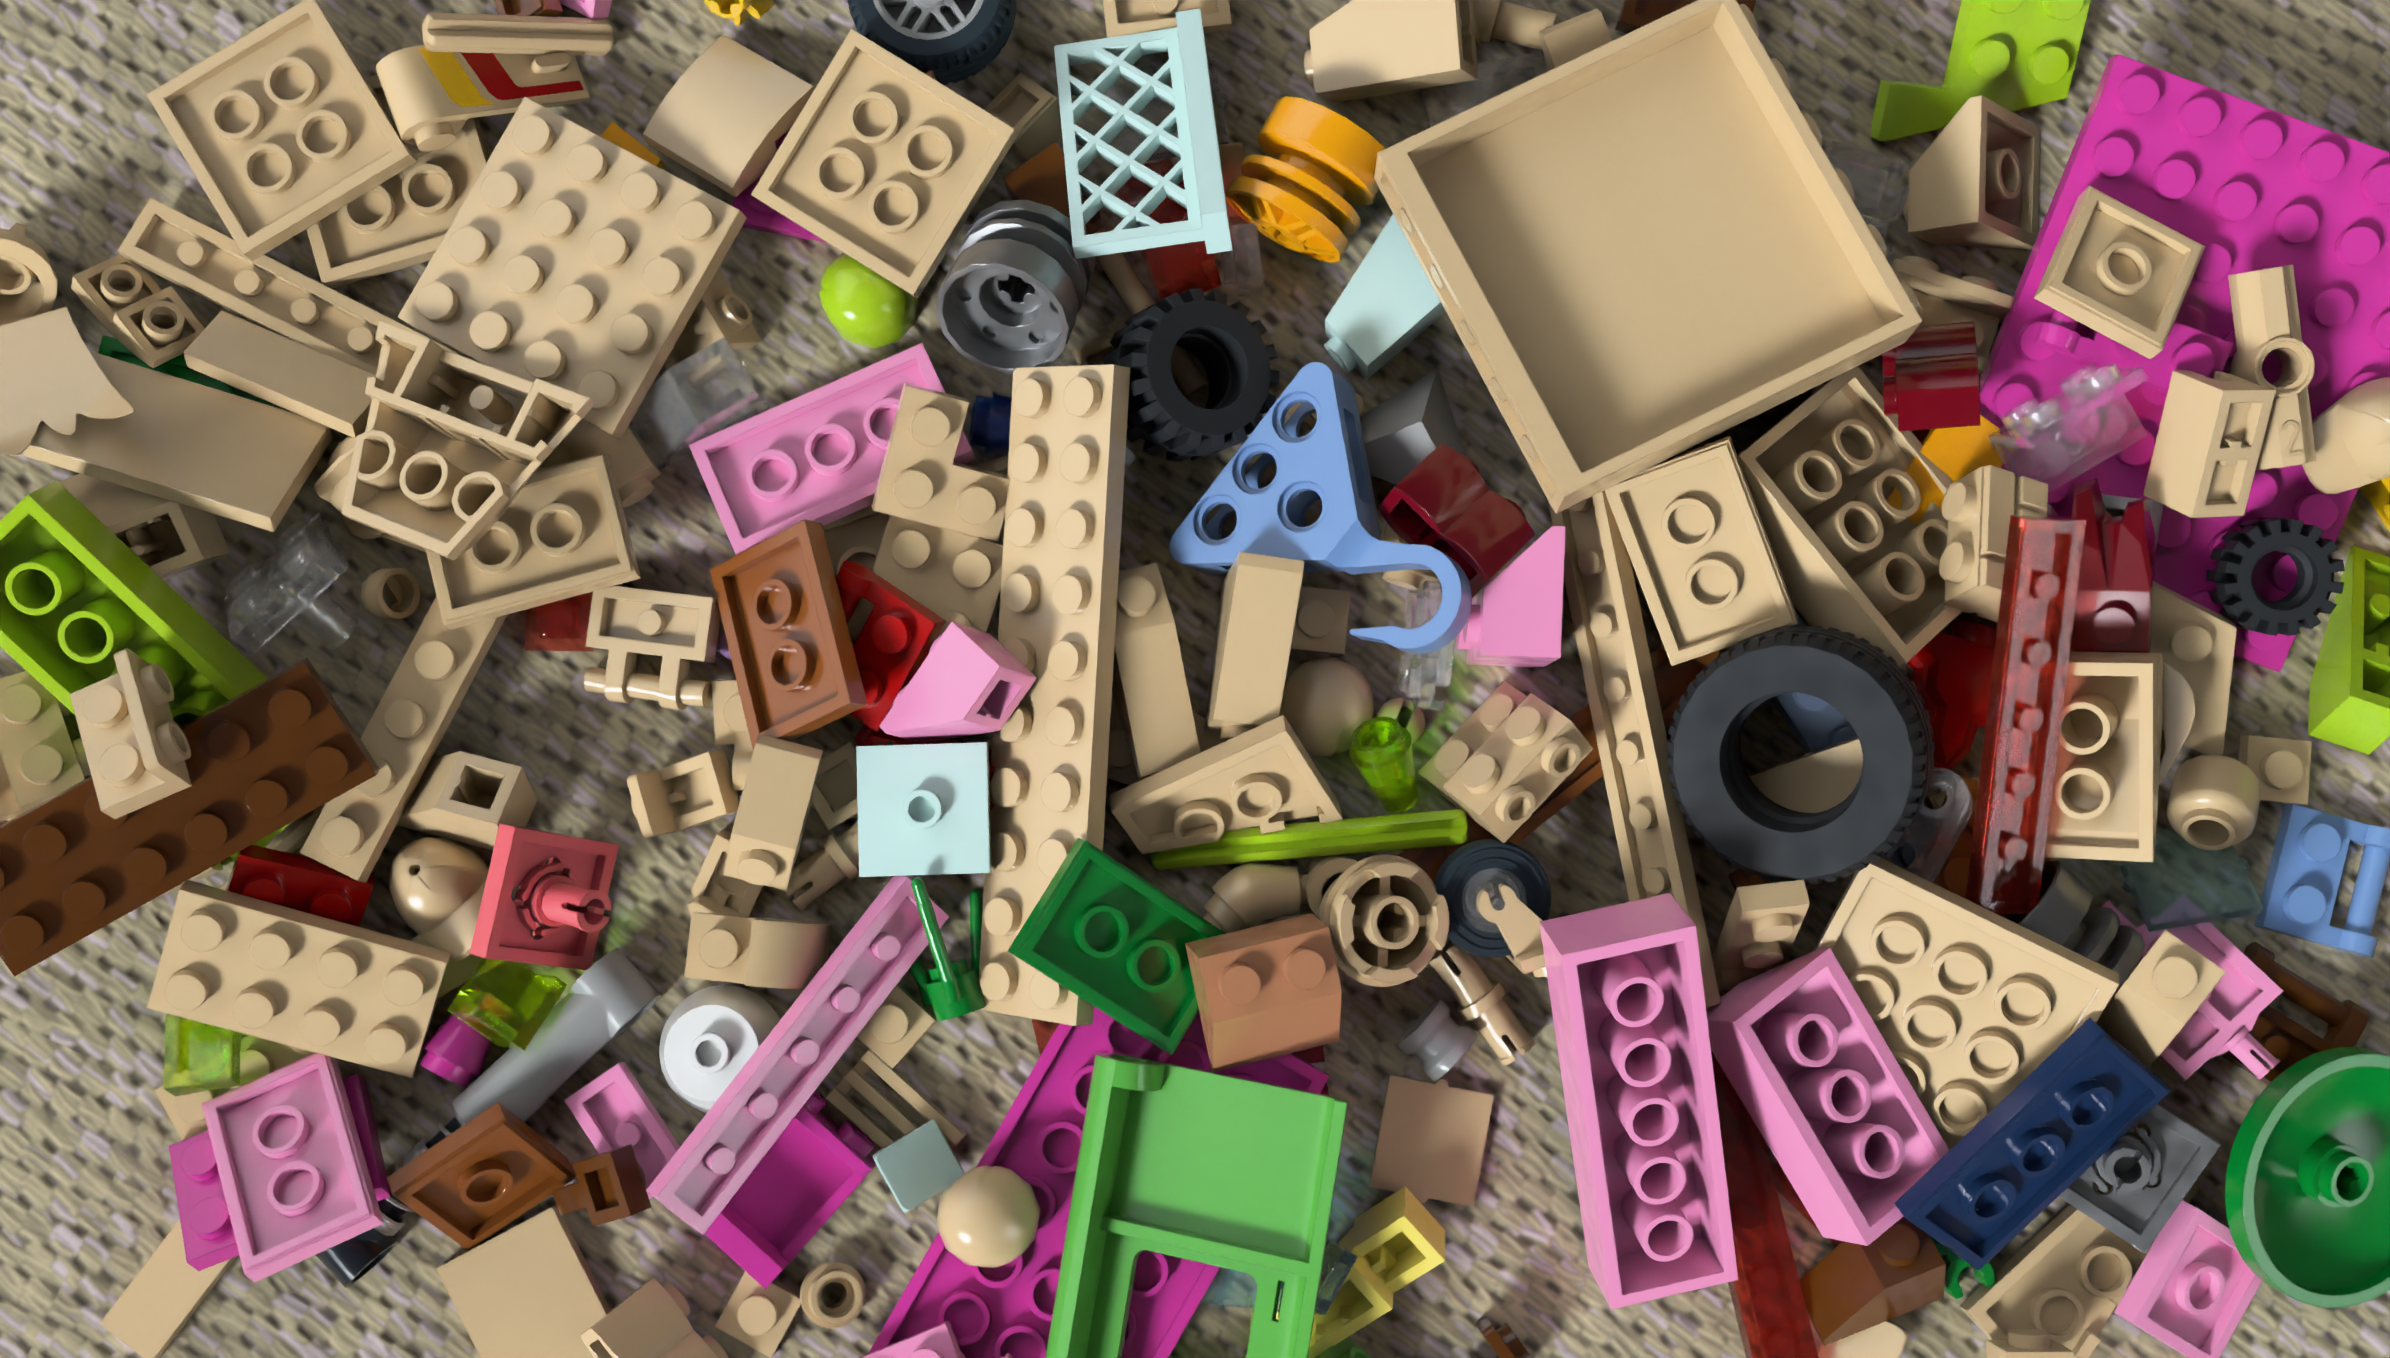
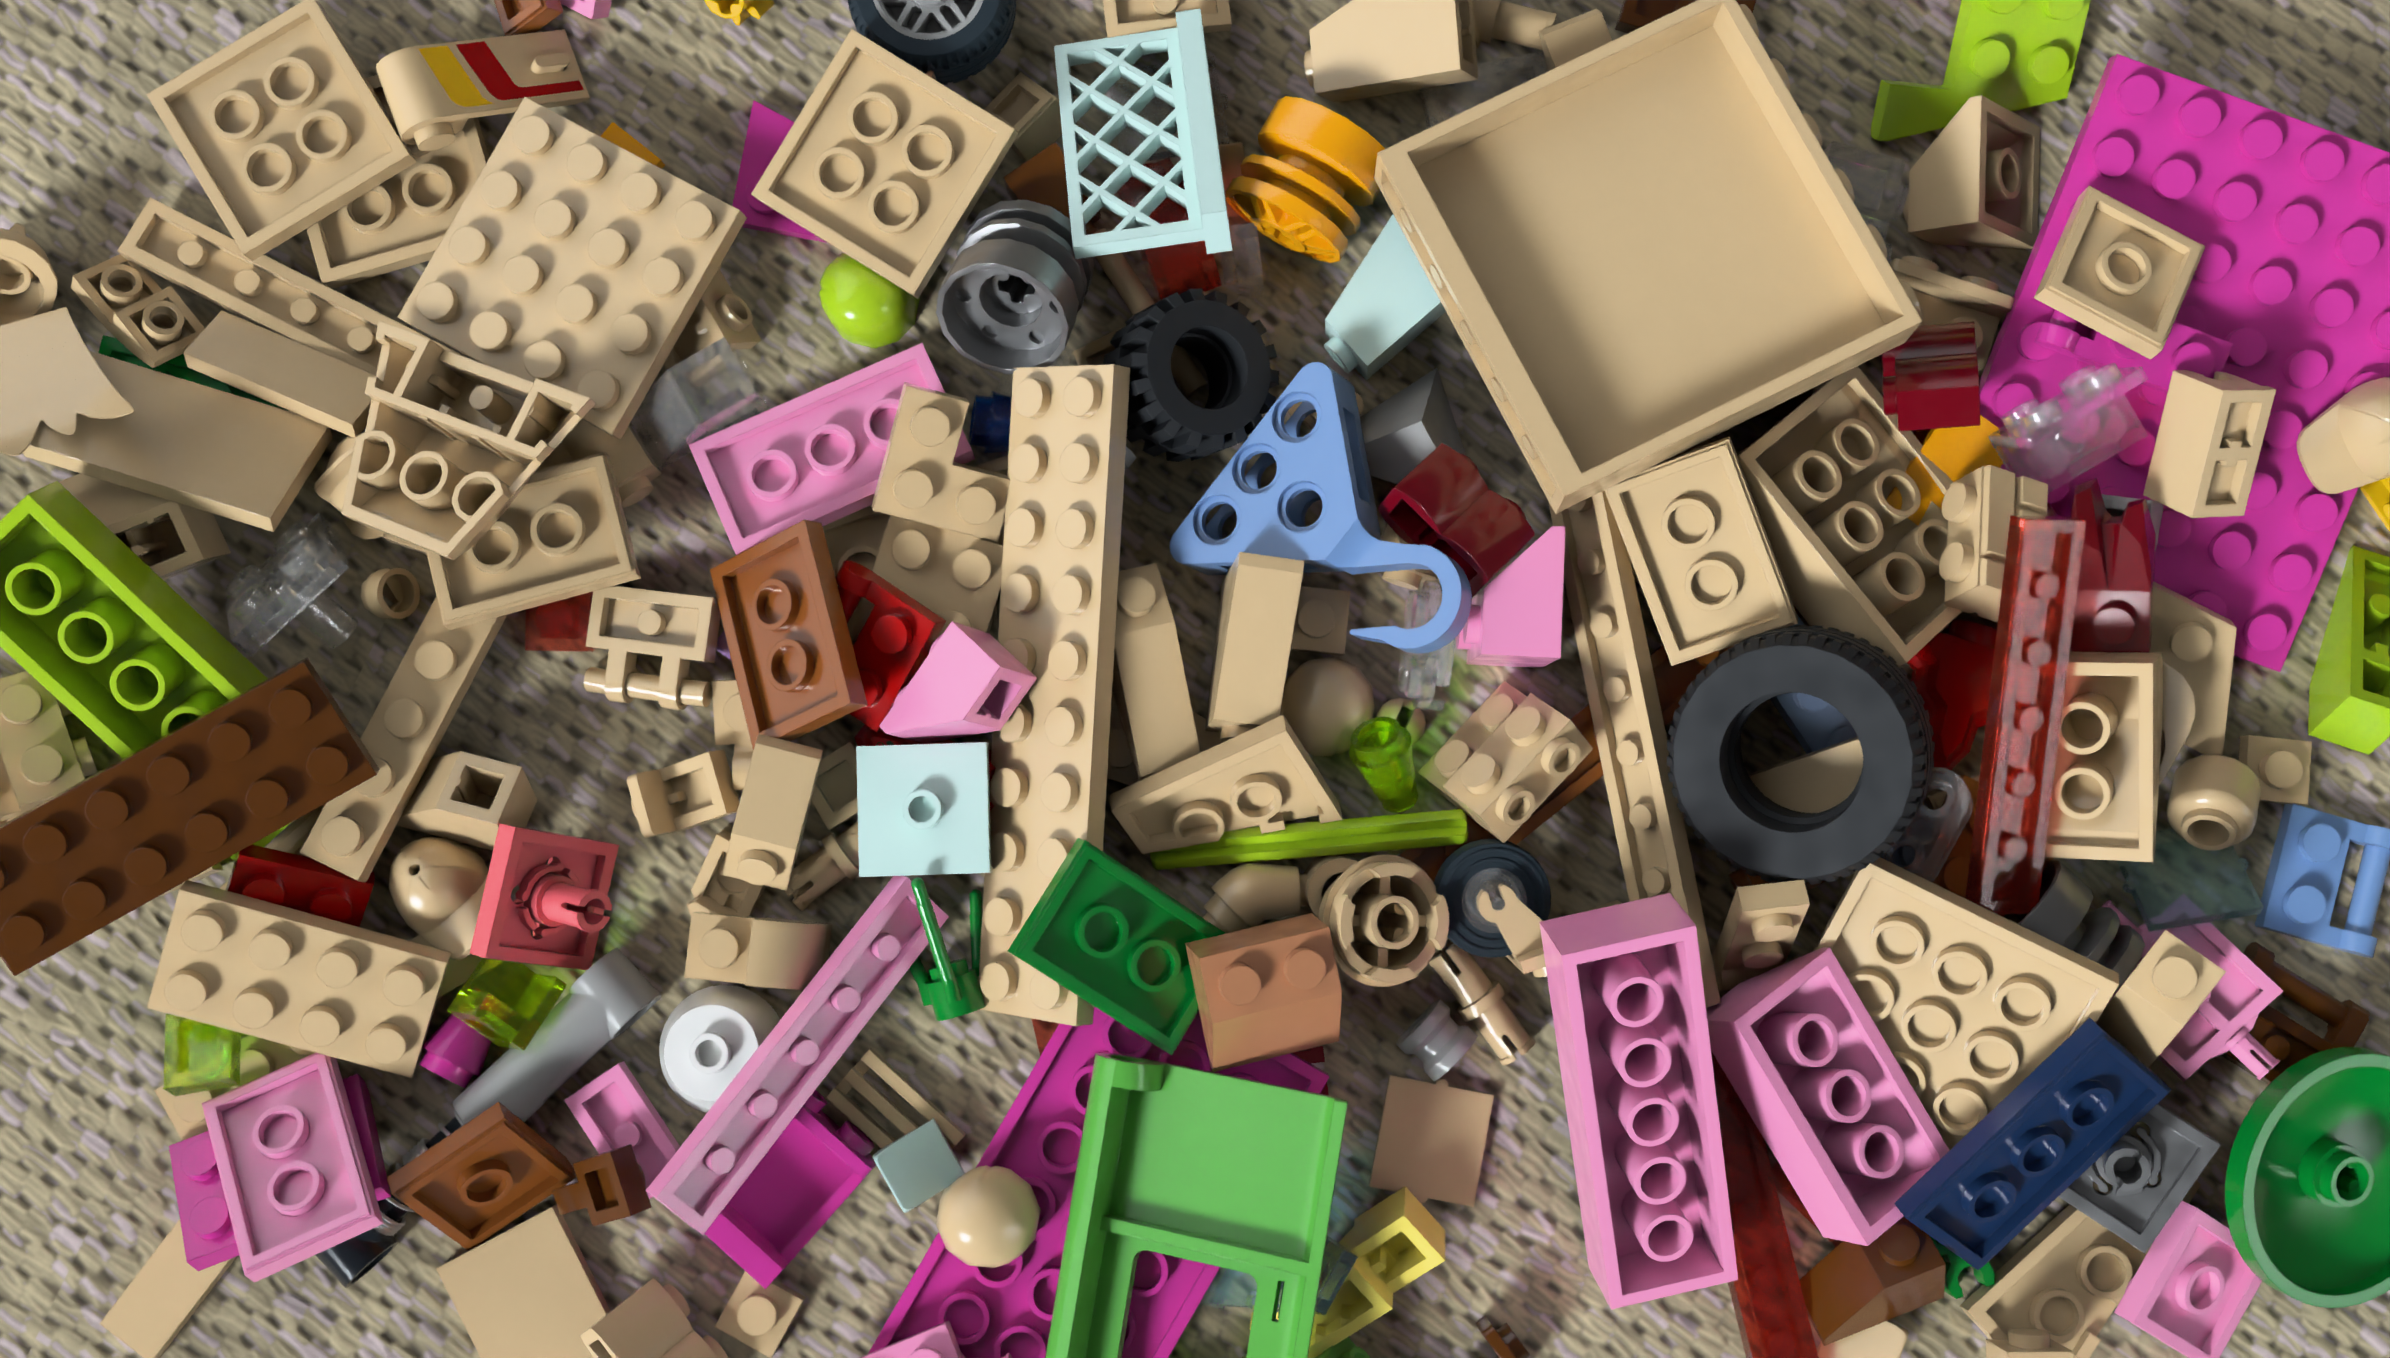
tan bracket [70,648,192,819] -> none
tan axle [422,12,614,56] -> none
tan slope [643,35,814,197] -> none
tan plate [800,1261,866,1329] -> none
tan plate [857,984,937,1069] -> none
black tyre [2206,517,2345,636] -> none
tan piece [2228,265,2316,470] -> none

